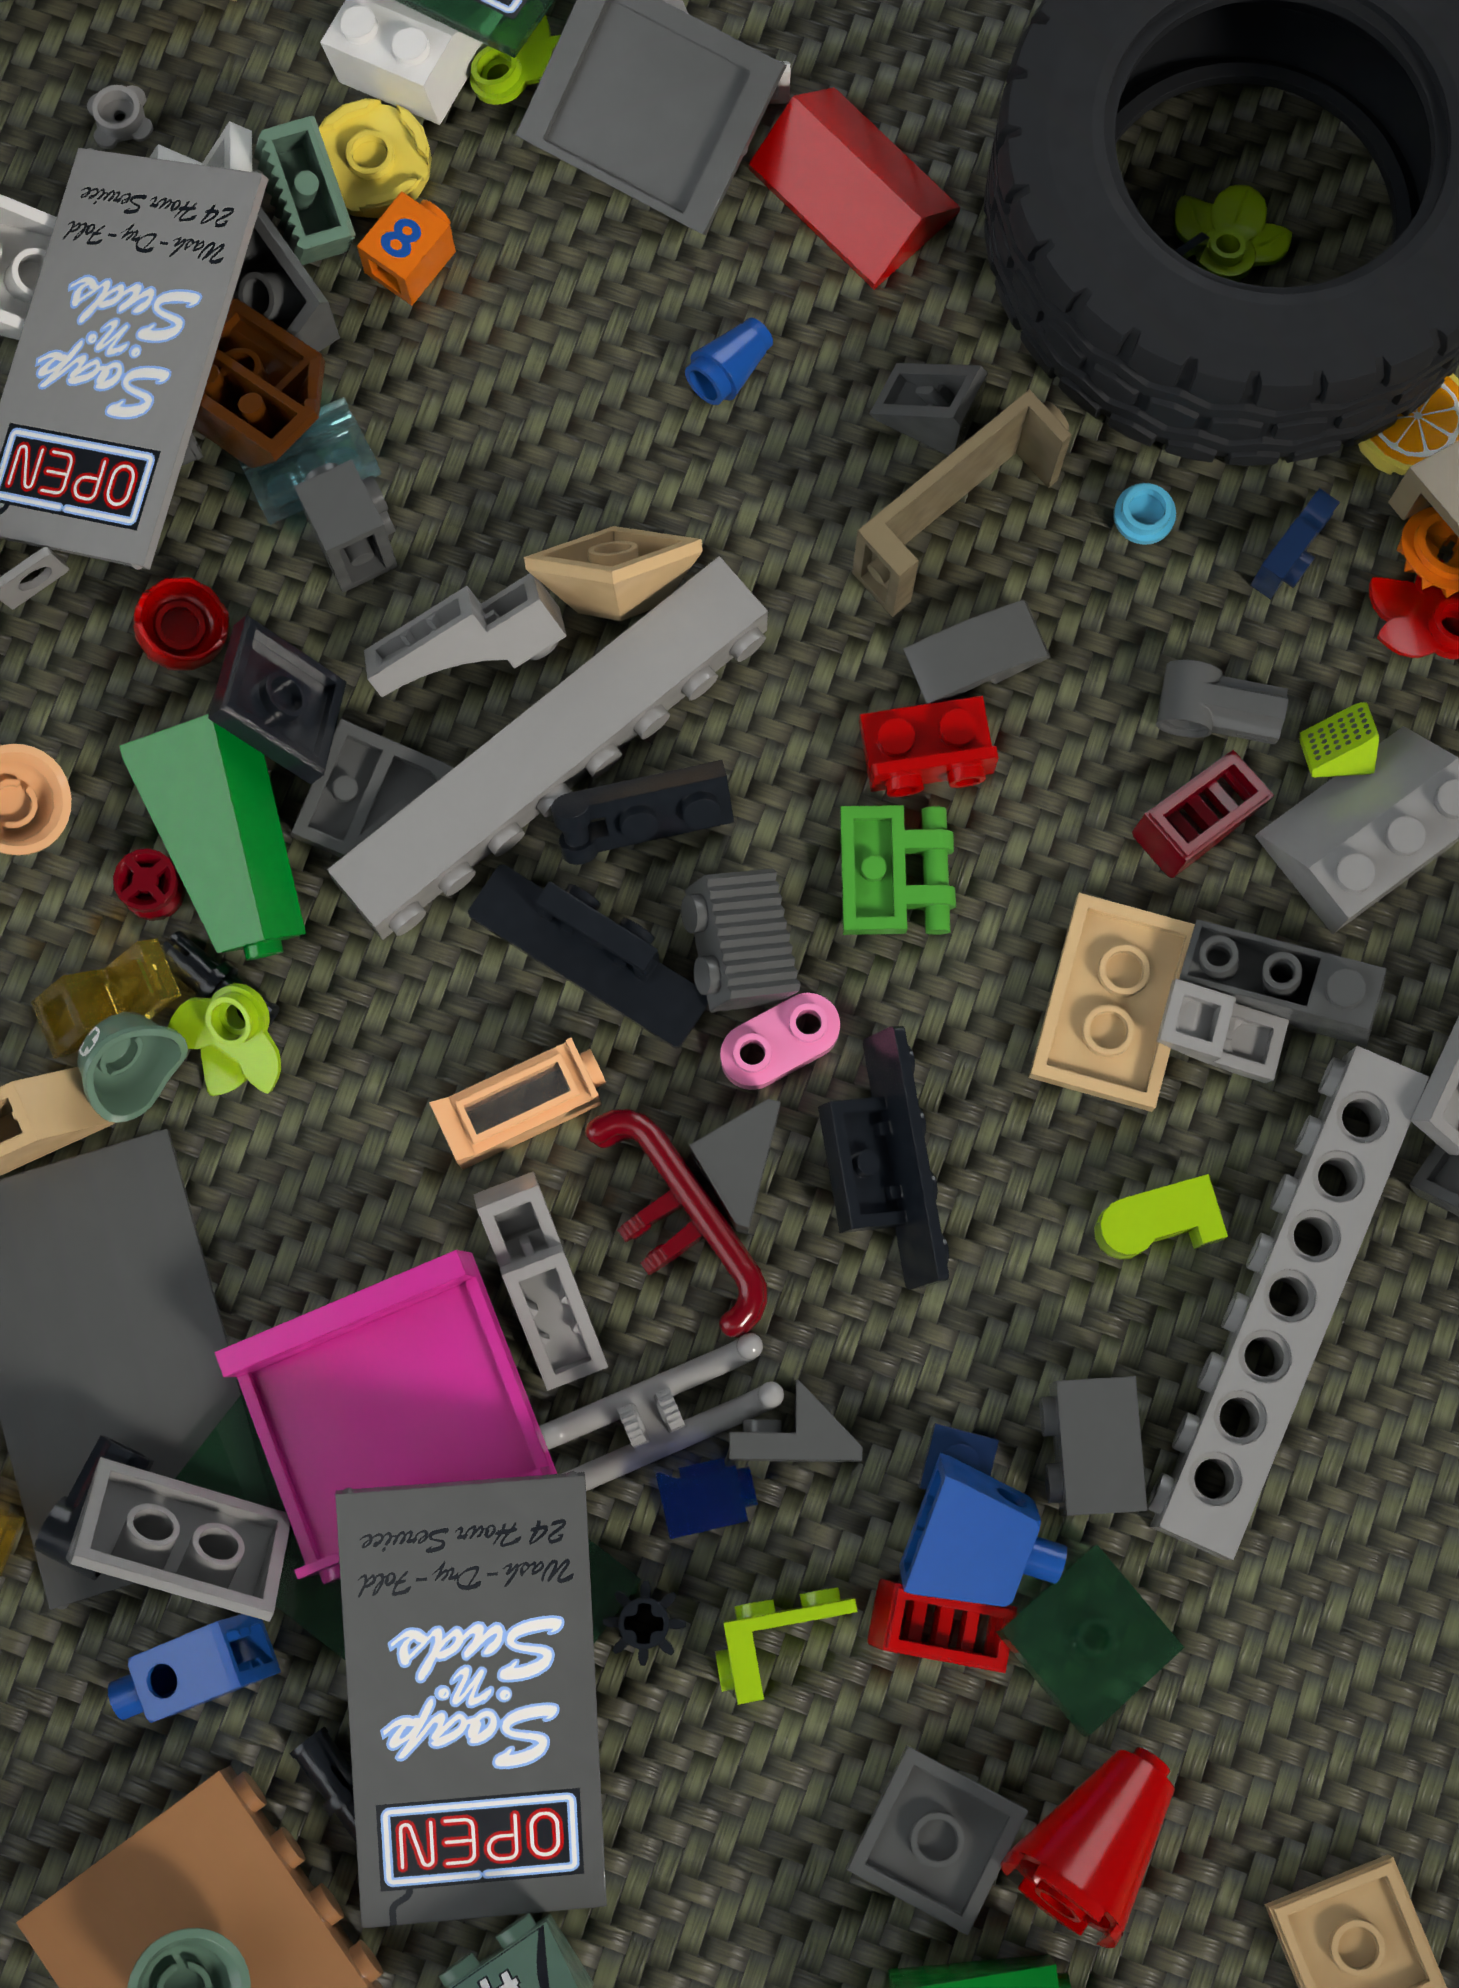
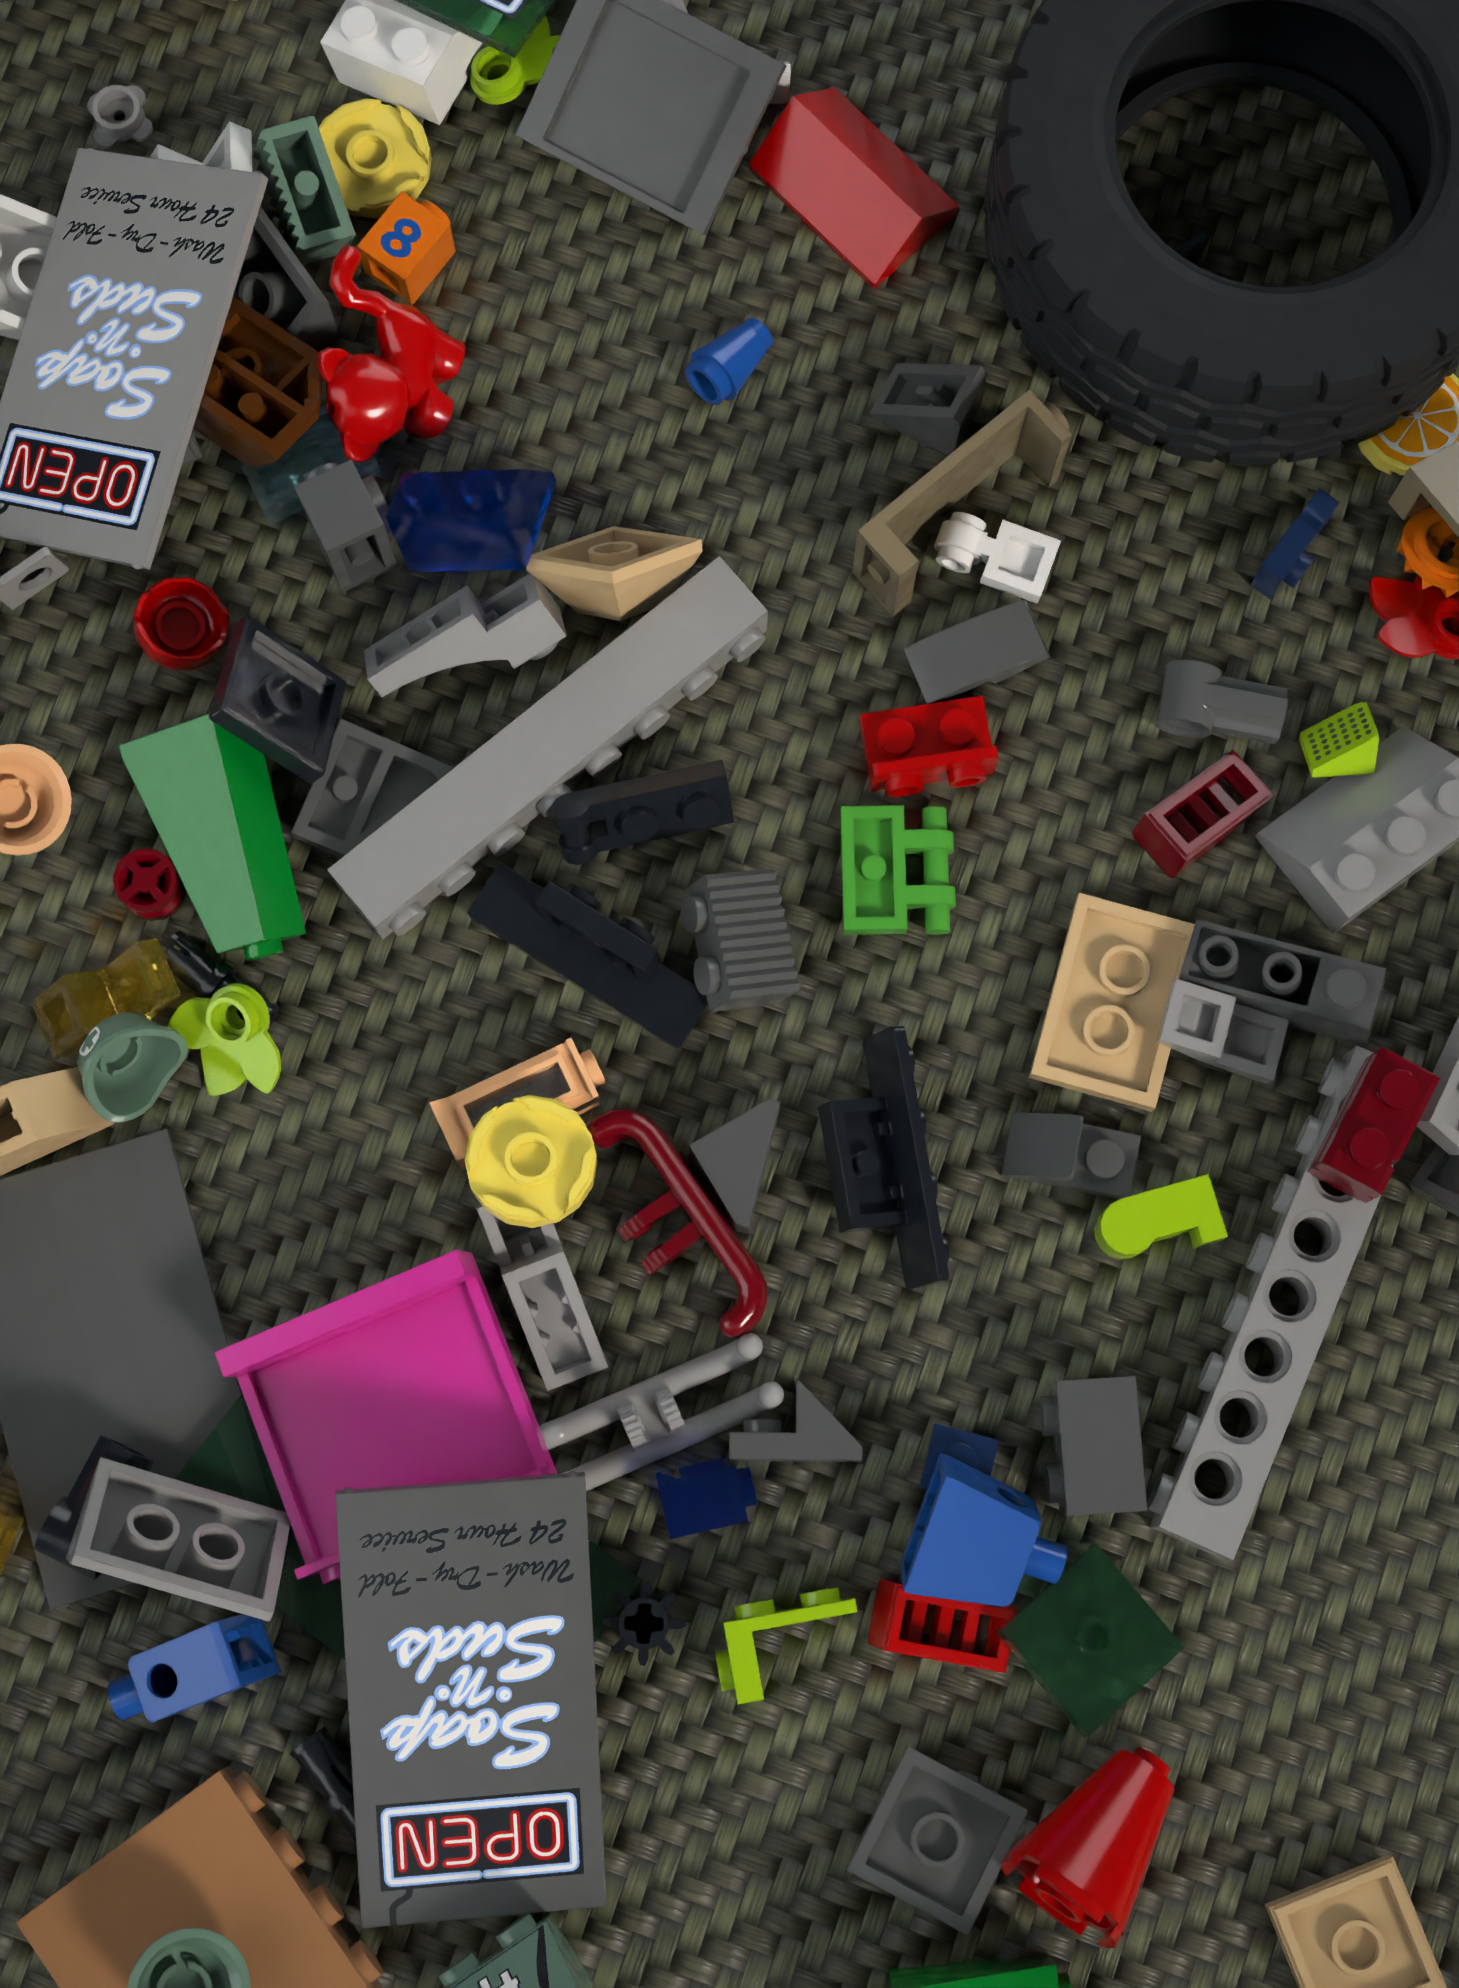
bright pink plate [720,993,840,1090] -> none
medium azure plate [1113,483,1176,545] -> none
lime plate [1174,185,1292,282] -> none
none -> red animal [317,246,466,463]
none -> clear blue slope [386,469,556,572]
none -> light yellow tile [464,1095,597,1228]
none -> white plate [934,512,1061,604]
none -> dark grey slope [1001,1112,1141,1200]
none -> dark red brick [1307,1047,1440,1203]

